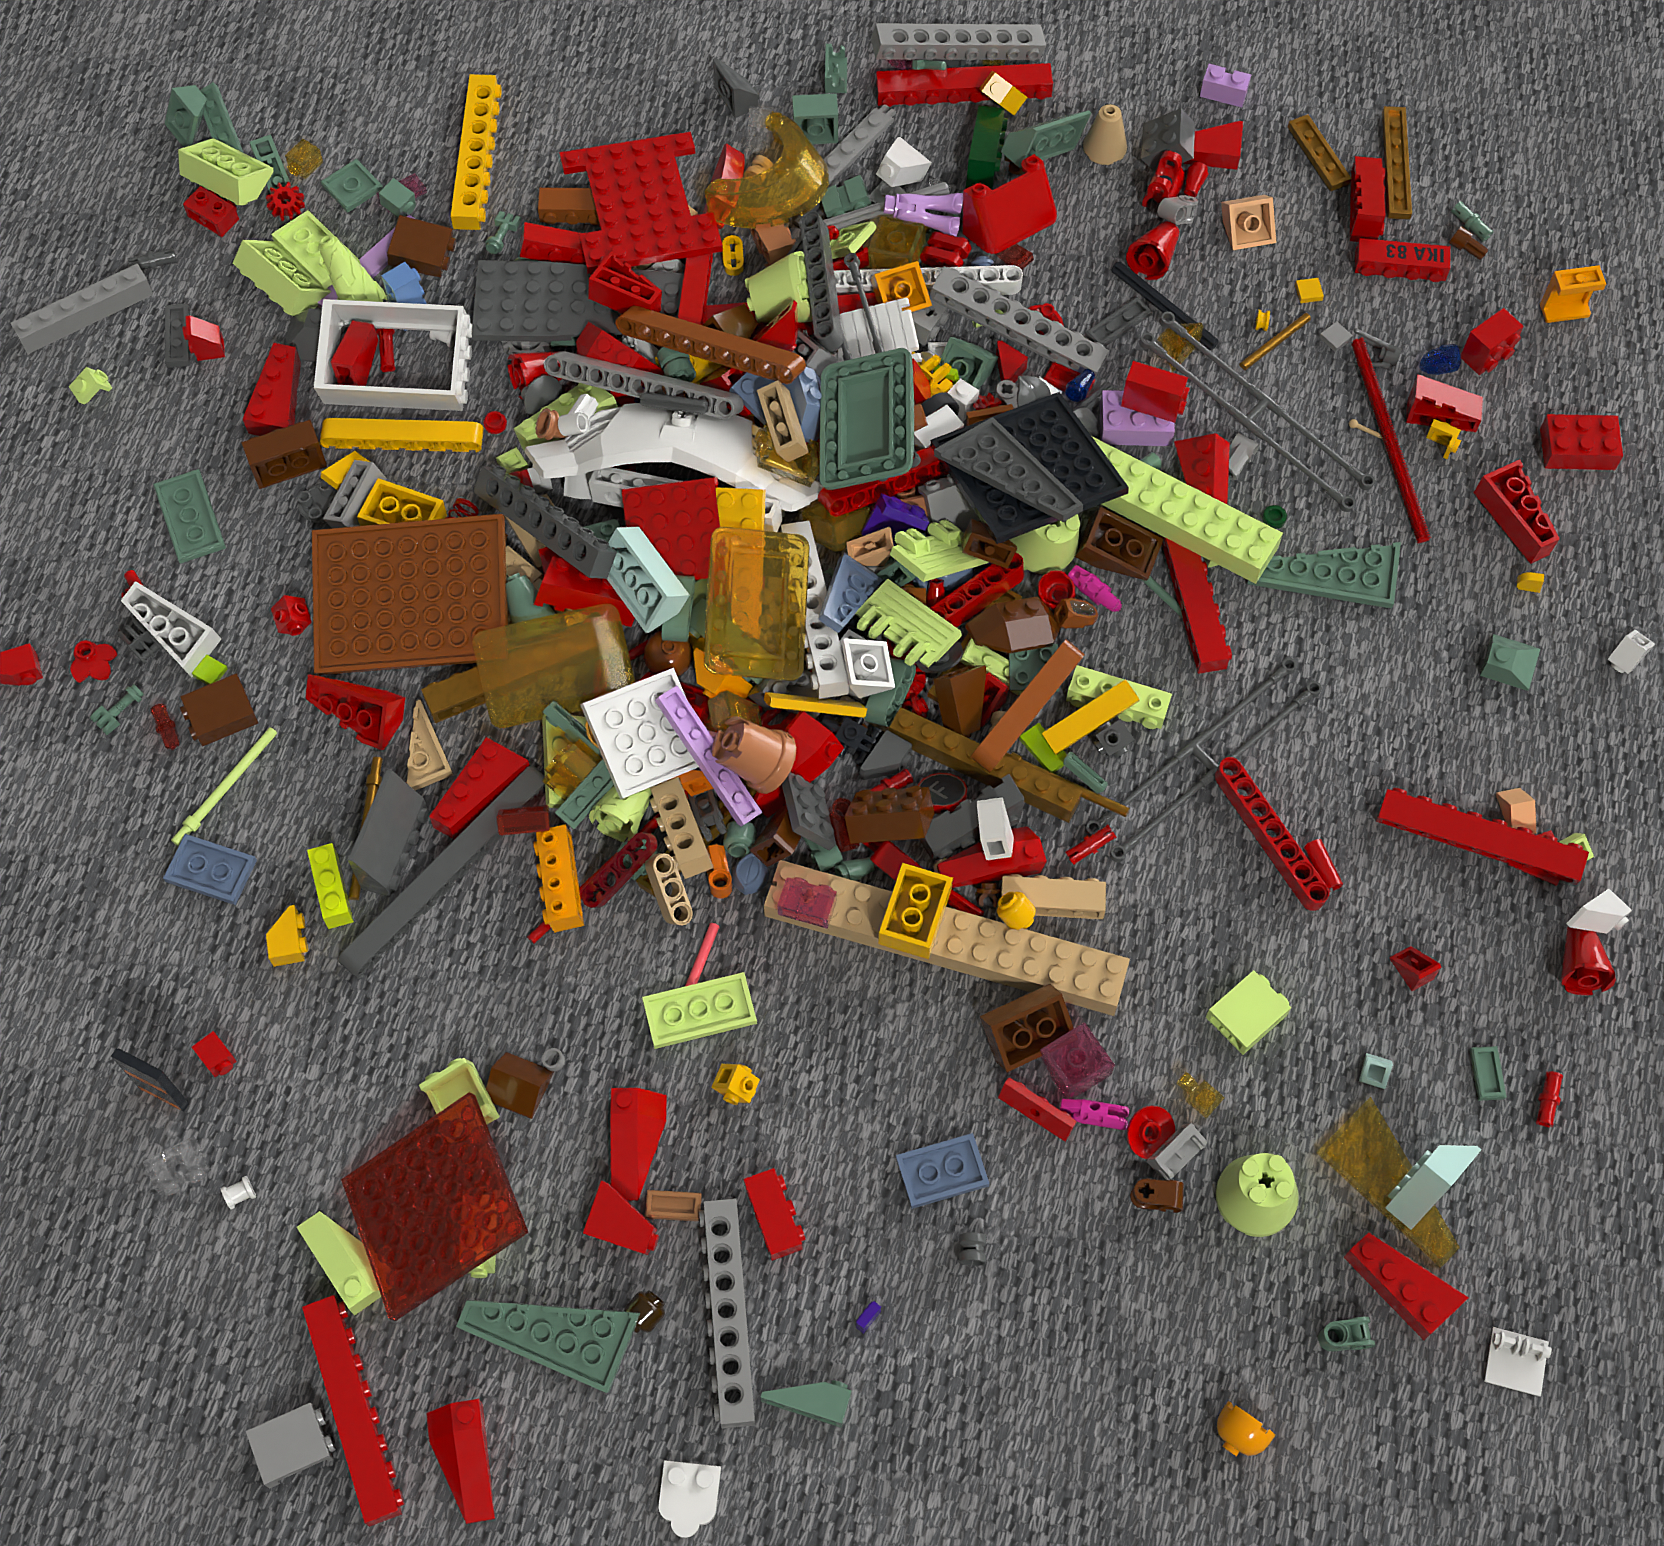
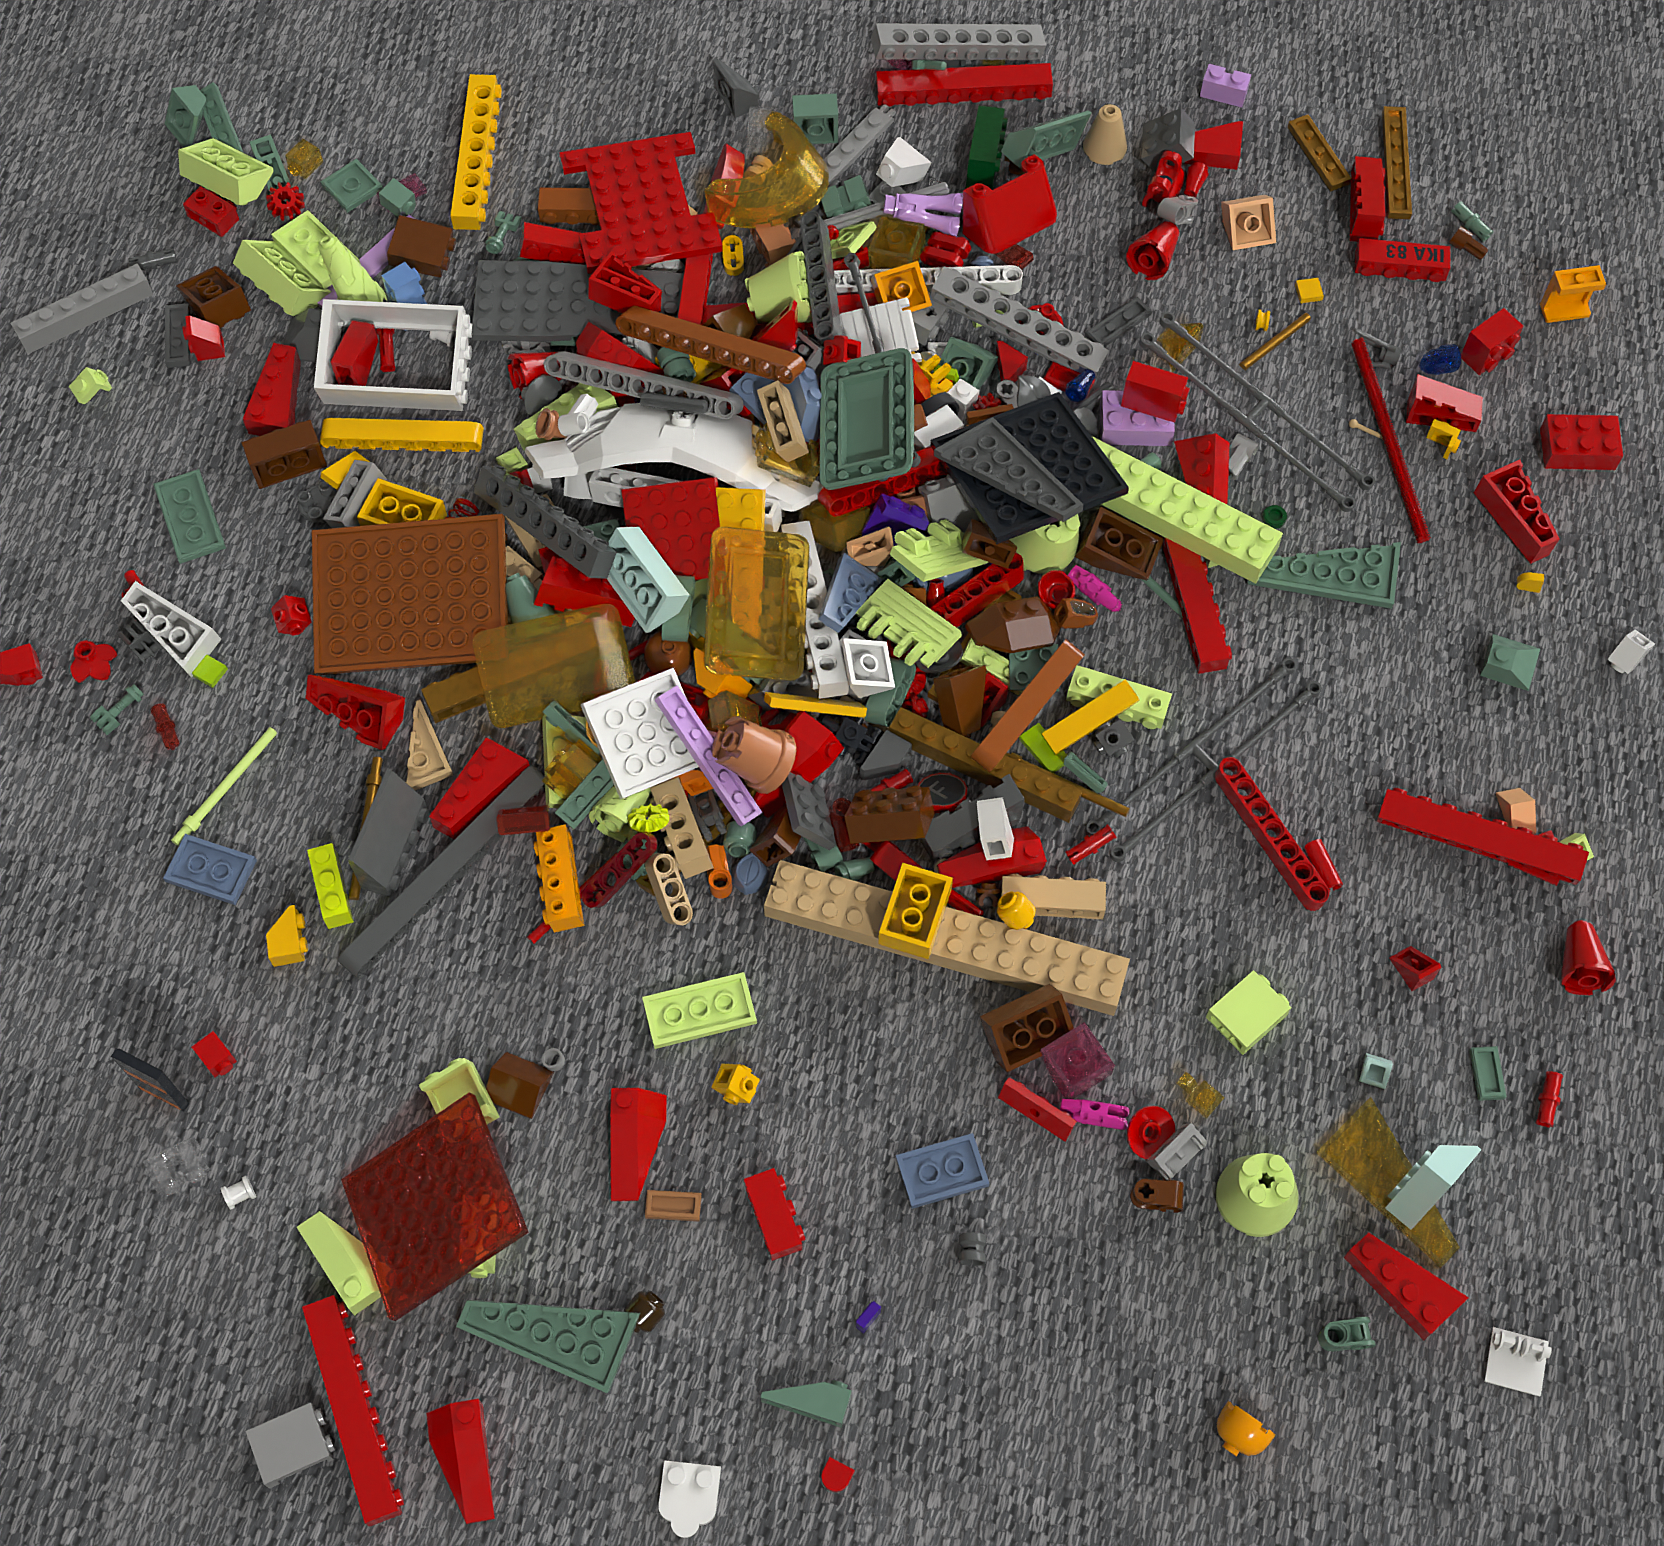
reddish brown brick [180,673,258,747] -> none
red plate [483,411,507,434] -> none
red slope [583,1181,659,1255] -> none
coral bar [685,923,719,986] -> none
light grey brick [699,1199,755,1429] -> none
clear pink brick [777,877,837,929] -> none
sand green hinge [825,44,847,93] -> none
yellow slope [979,71,1027,115] -> none
black axle [1111,261,1219,350] -> none
light grey tile [1319,322,1353,352] -> none
white slope [1566,889,1632,934] -> none
none -> reddish brown slope [176,266,251,329]
none -> neon yellow gear [628,803,670,833]
none -> red tile [822,1457,855,1492]
none -> red brick [823,335,861,366]

